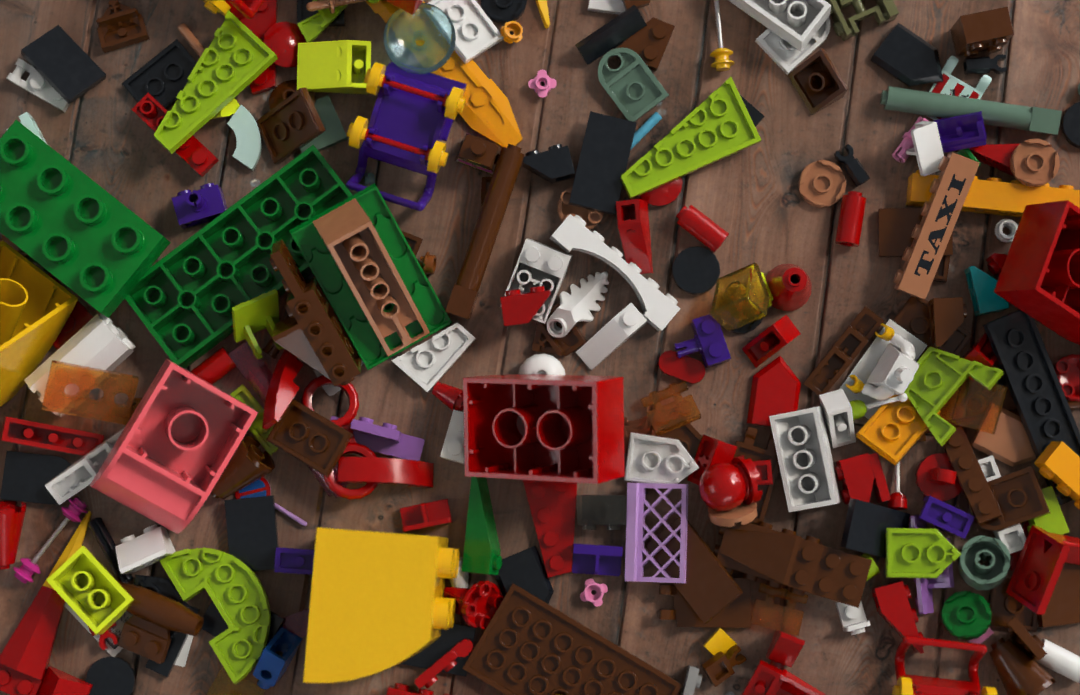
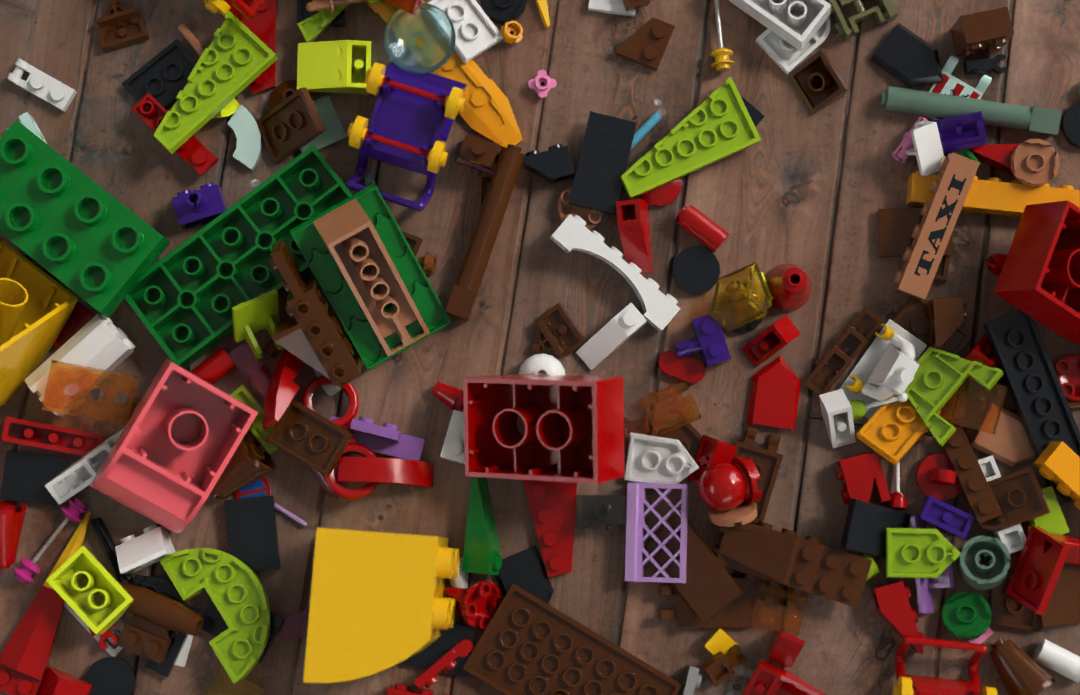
black tile [21,25,106,104] -> none
blue torso [253,627,302,689] -> none
red dish [263,21,306,68] -> none
dark purple panel [274,547,315,575] -> none
white wing [391,322,476,393] -> none
red panel [400,499,453,532] -> none
white slope [500,238,573,324] -> none
red slope [500,286,551,326] -> none
white plant [547,271,609,338] -> none
dark purple panel [572,544,623,576] -> none
black tile [575,5,647,65] -> none
bright pink plate [580,578,608,607] -> none
sand green tile [598,48,669,122] -> none
red tile [753,459,773,485] -> none
white slope [769,406,841,512] -> none
nougat tile [798,160,847,208] -> none
black bar [834,144,870,187] -> none
red brick [835,191,866,247] -> none
white bracket [835,601,871,635] -> none
teal slope [964,266,1010,317] -> none
white plate [994,218,1018,243] -> none
reddish brown wing [1007,616,1047,660] -> none

